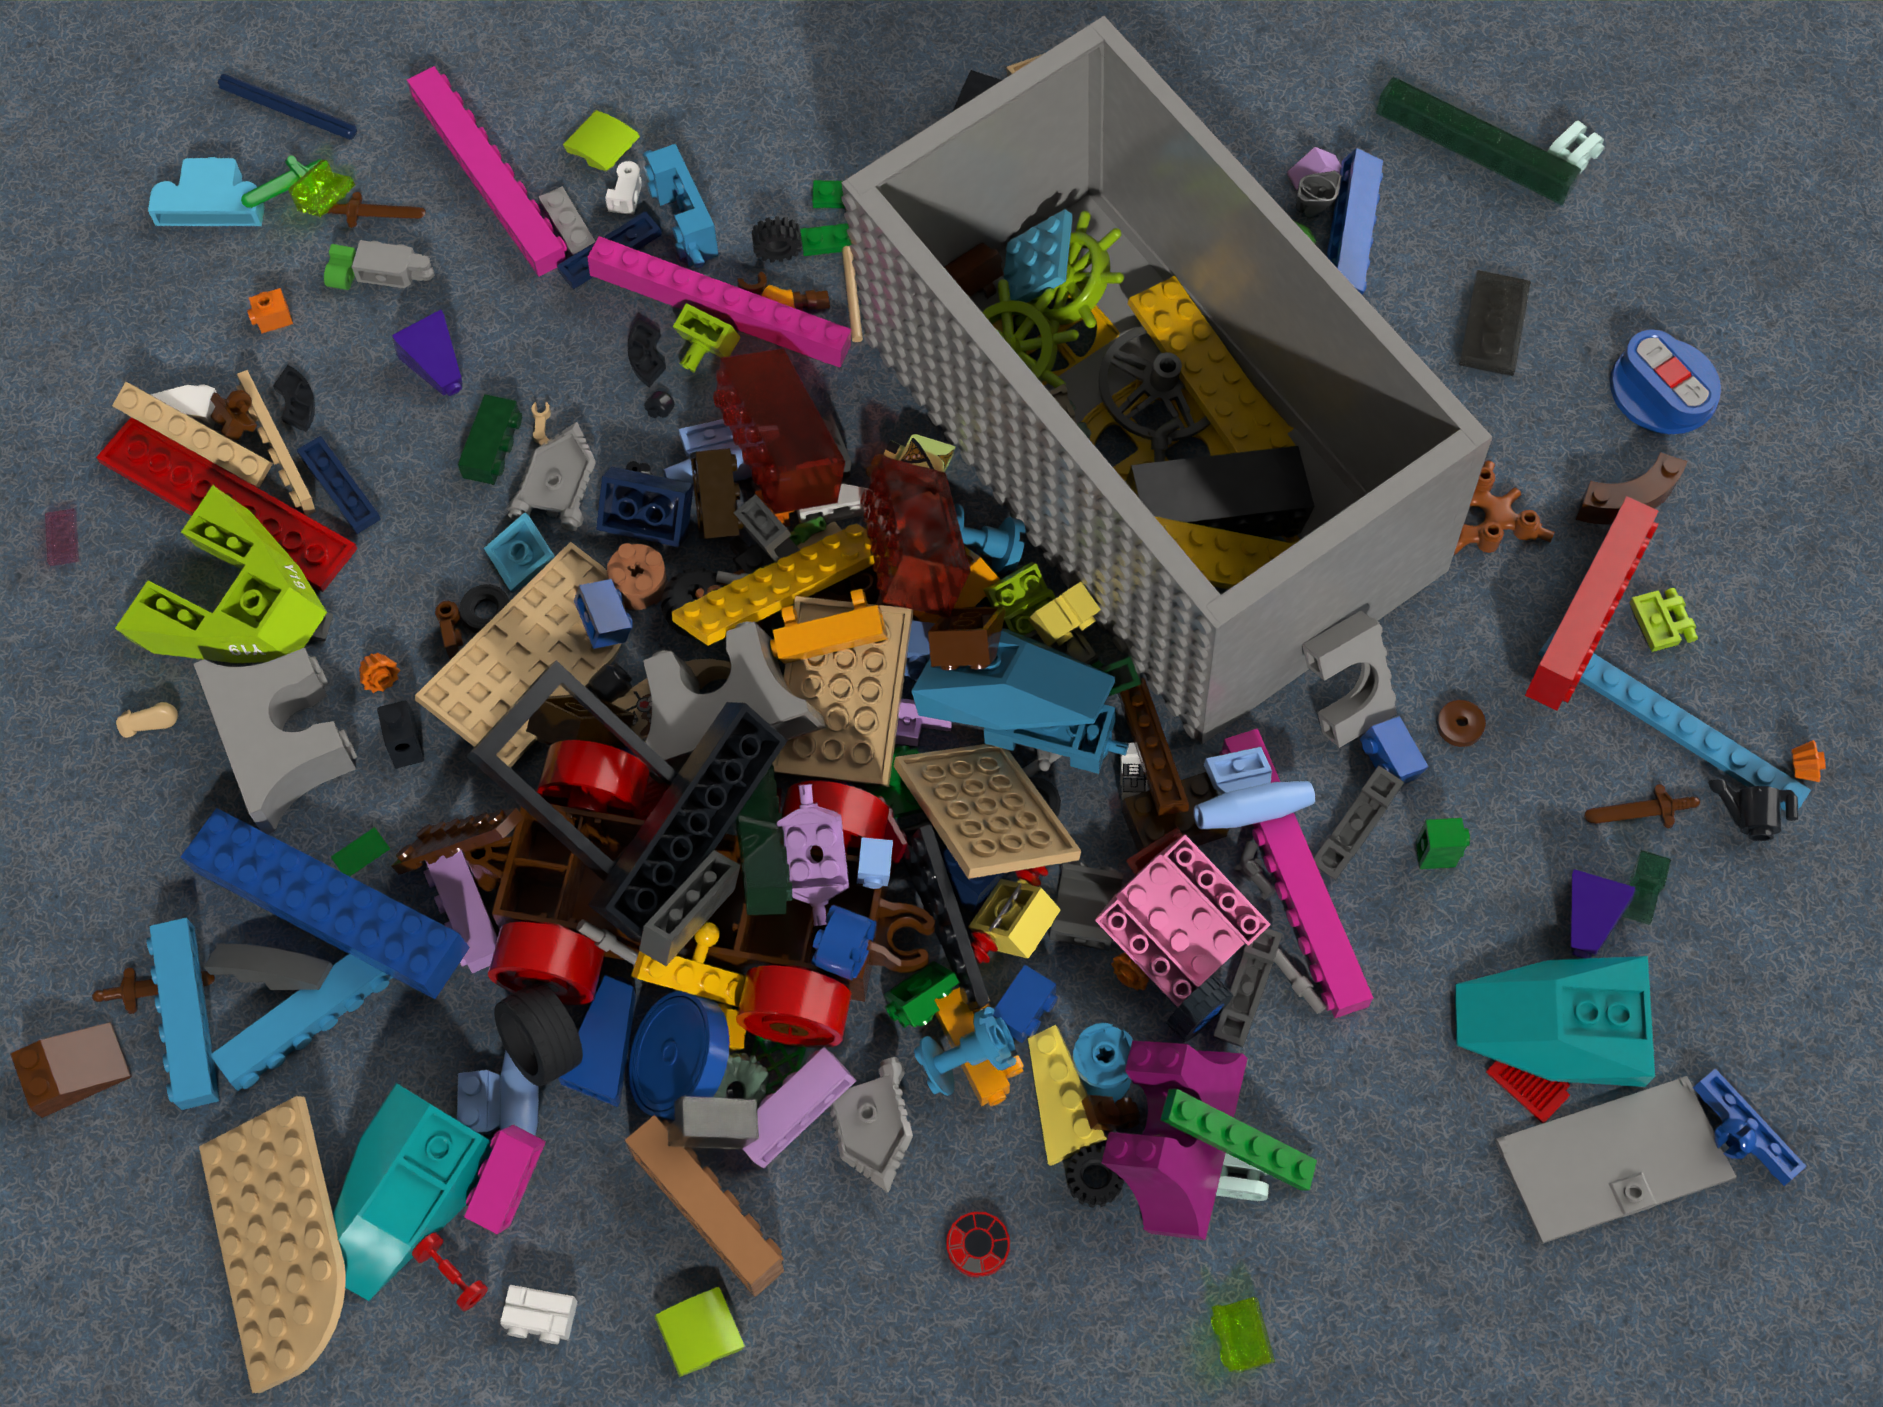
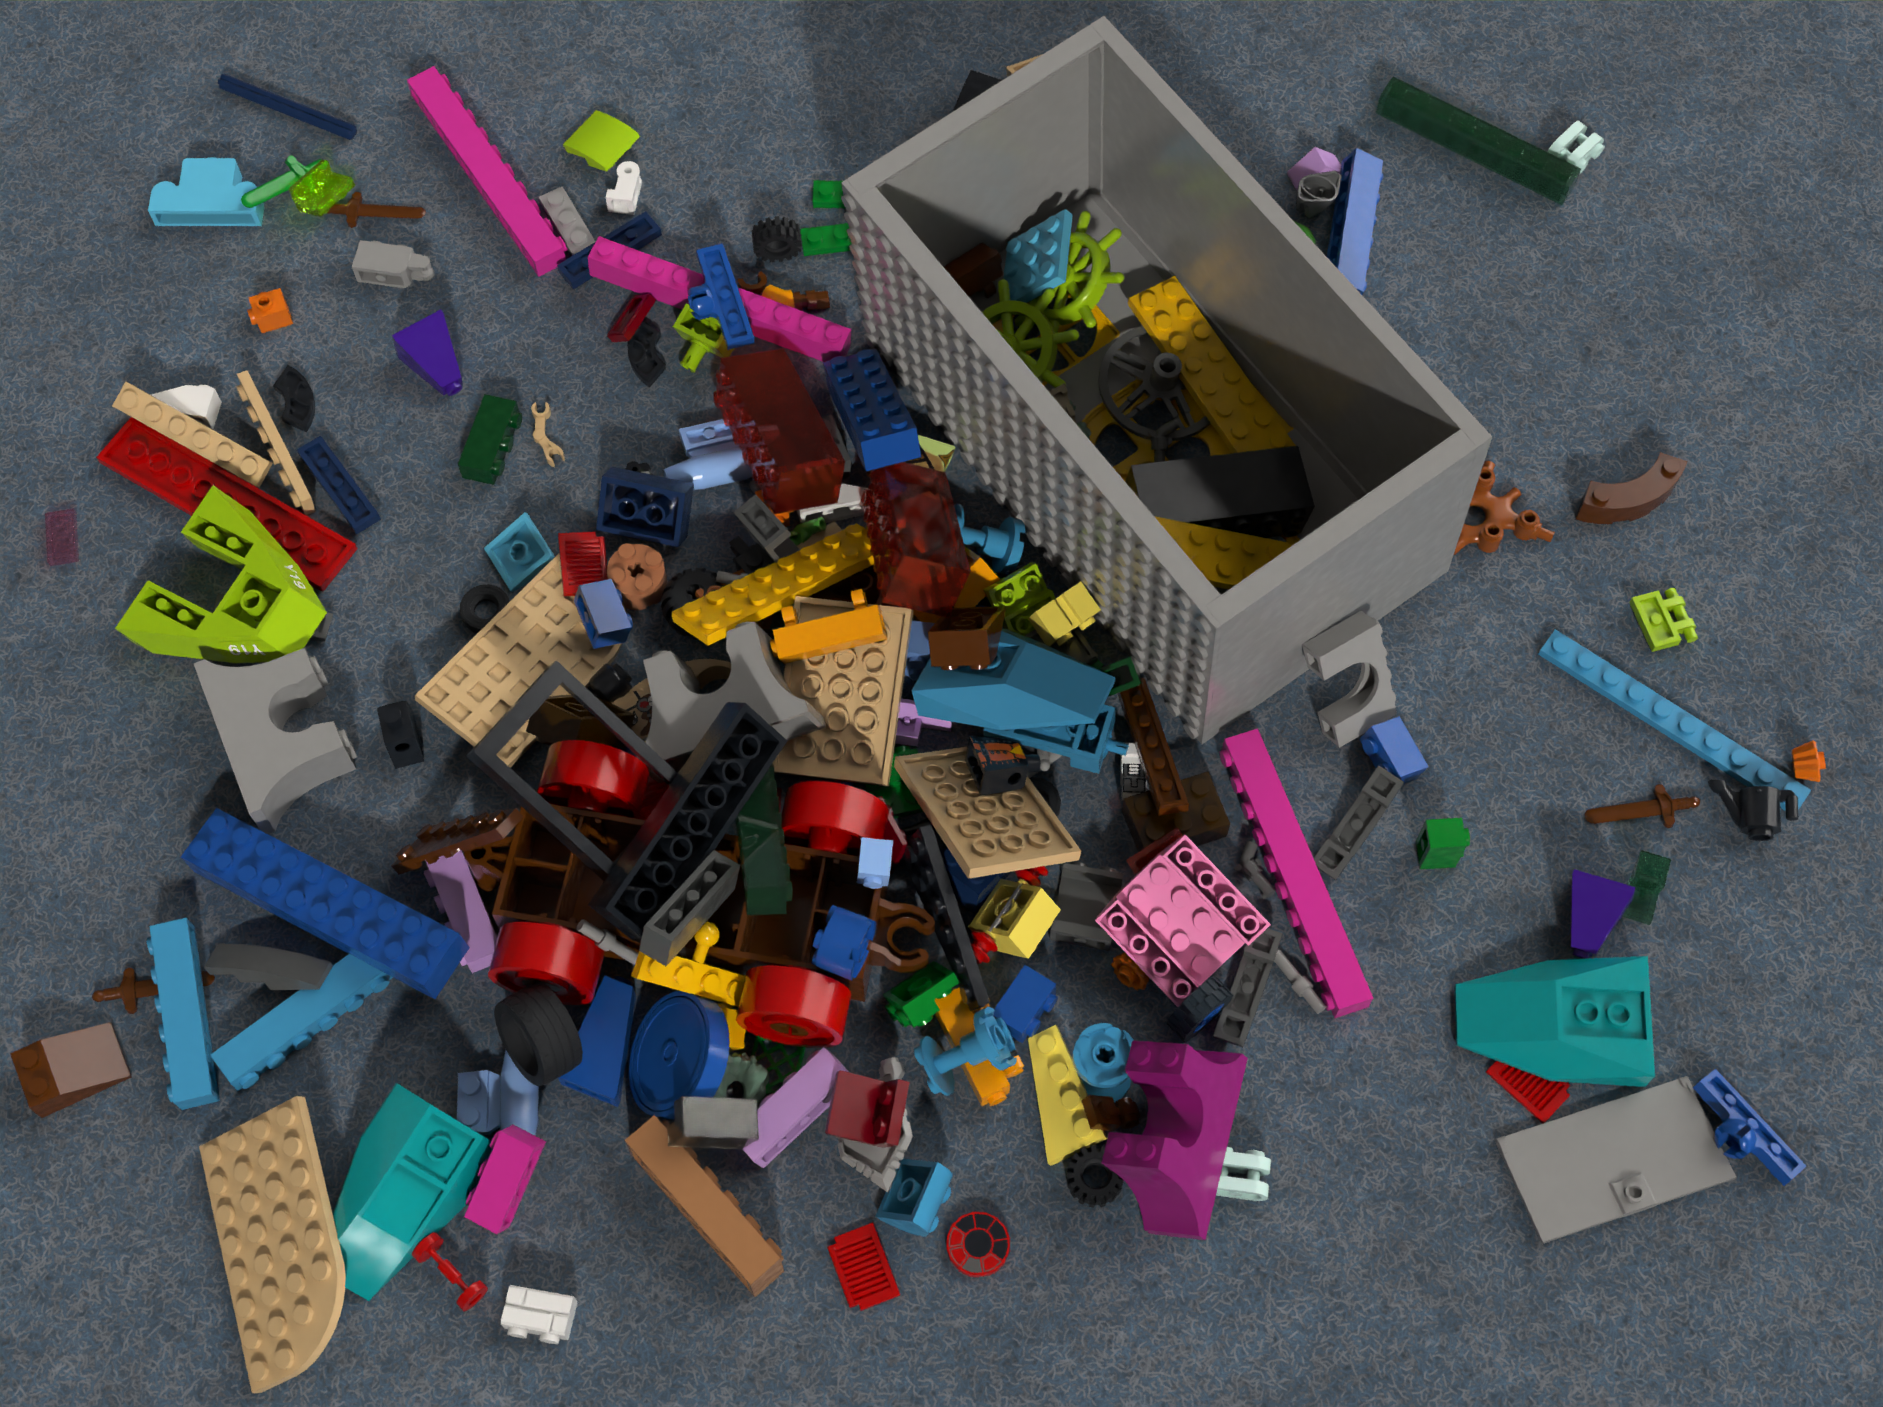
tan piece [116,702,178,738] -> none
reddish brown hips [210,390,257,440] -> none
bright green leg [324,244,356,290] -> none
green sticker [331,827,390,877] -> none
orange piece [359,653,400,693] -> none
reddish brown plate [435,601,464,659] -> none
light grey shield [507,422,596,531] -> none
dark azure brick [643,144,719,268] -> none
black piece [644,391,675,419] -> none
lime slope [654,1287,745,1377] -> none
dark brown brick [690,448,743,538] -> none
lavender plate [777,784,849,926] -> none
tan bar [842,246,863,342] -> none
green plate [1161,1089,1317,1191] -> none
light blue plate [1194,747,1315,829] -> none
clear neon green bracket [1211,1297,1276,1373] -> none
reddish brown piece [1437,700,1486,747] -> none
clear smoke plate [1459,270,1531,376] -> none
brick [1525,497,1659,711] -> none
blue piece [1610,330,1721,434] -> none
none -> red window [558,532,608,596]
none -> dark red tile [607,294,656,342]
none -> blue plate [688,243,755,350]
none -> blue brick [823,349,921,471]
none -> dark red bracket [825,1070,910,1148]
none -> red window [827,1222,900,1311]
none -> dark azure brick [875,1159,953,1236]
none -> black torso [965,736,1041,795]

